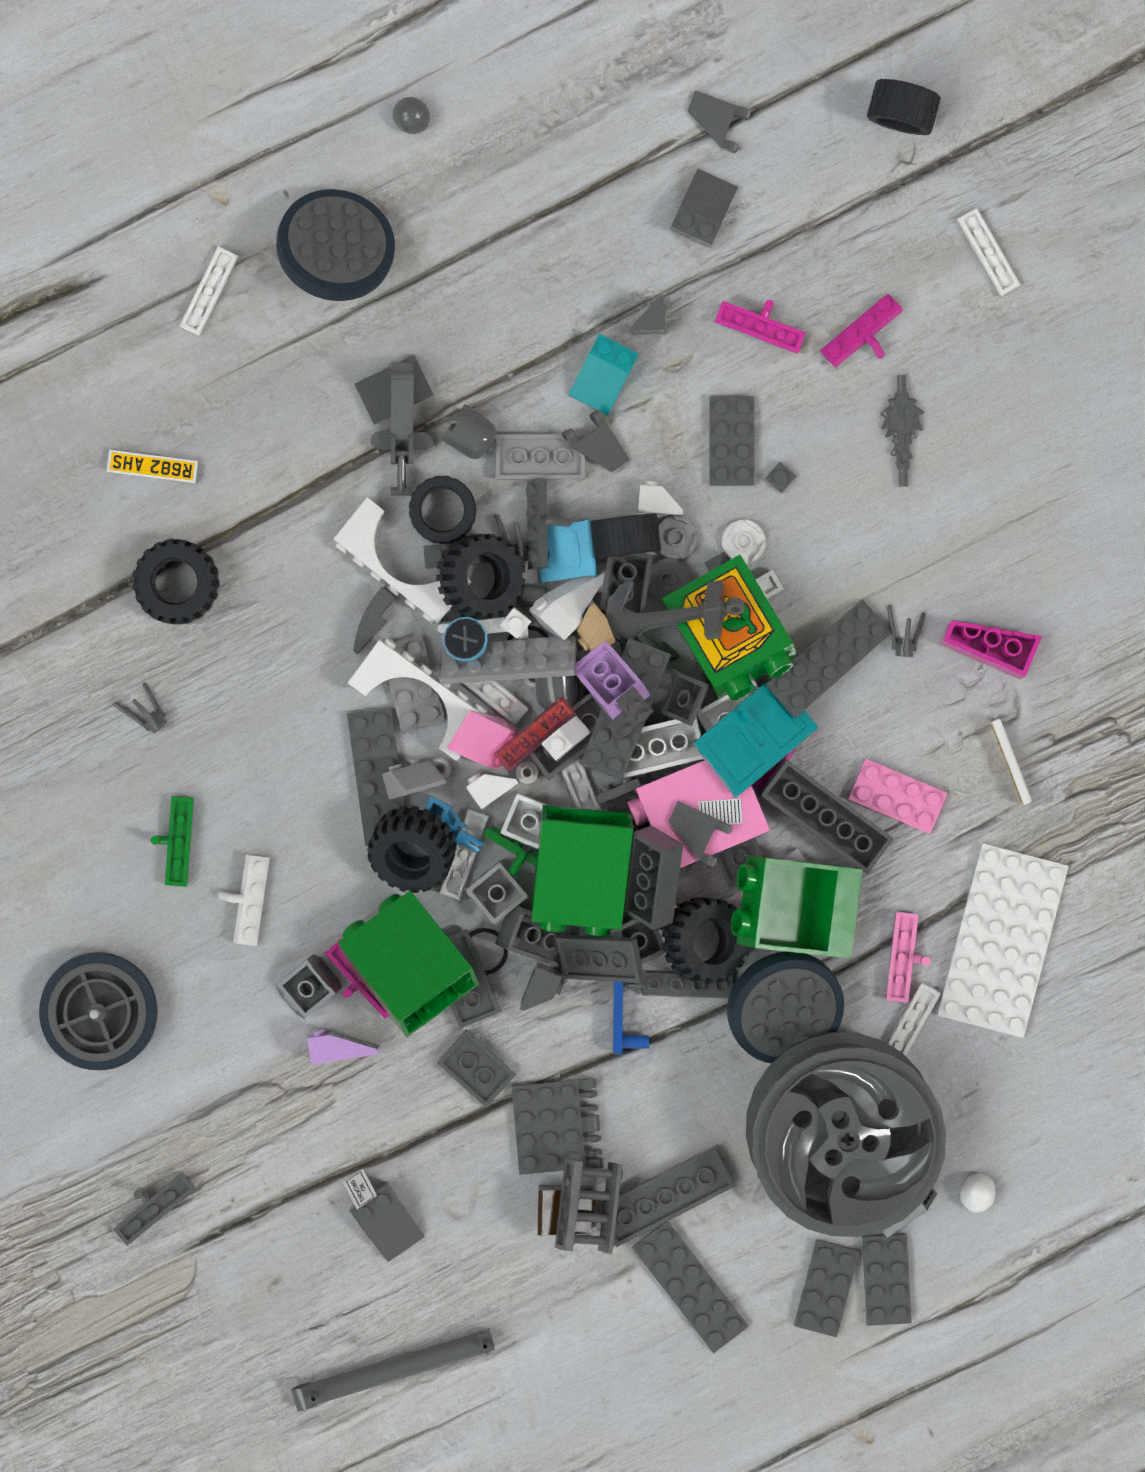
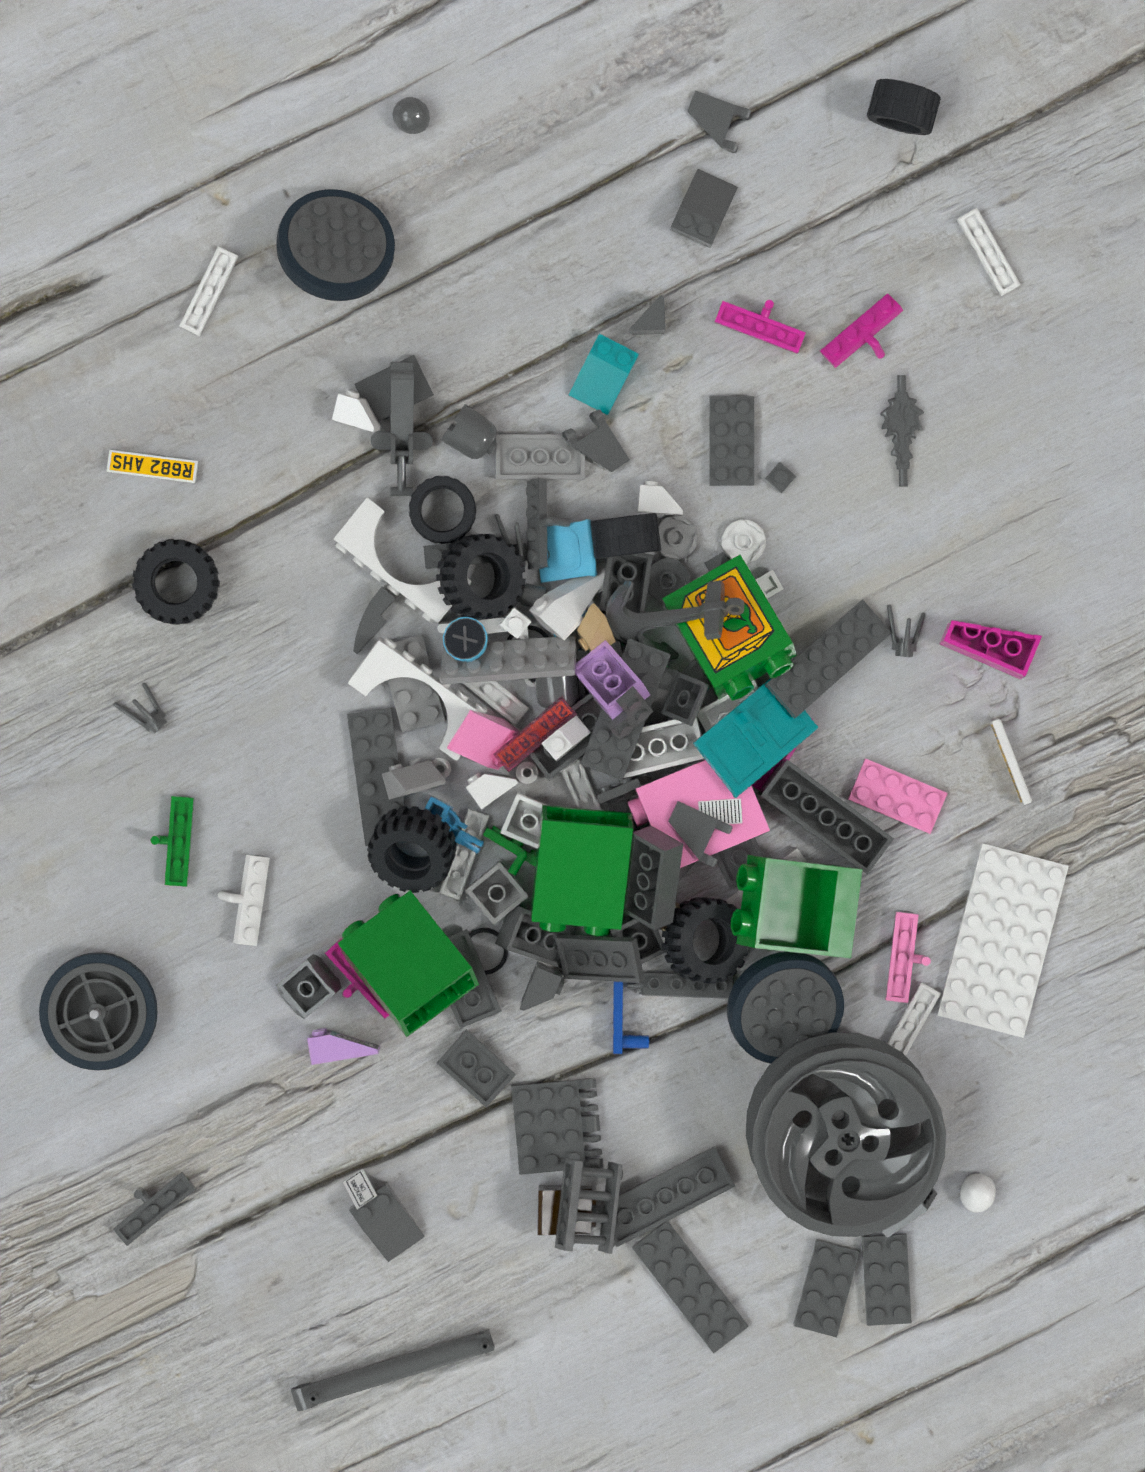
none -> white slope [332,390,381,432]

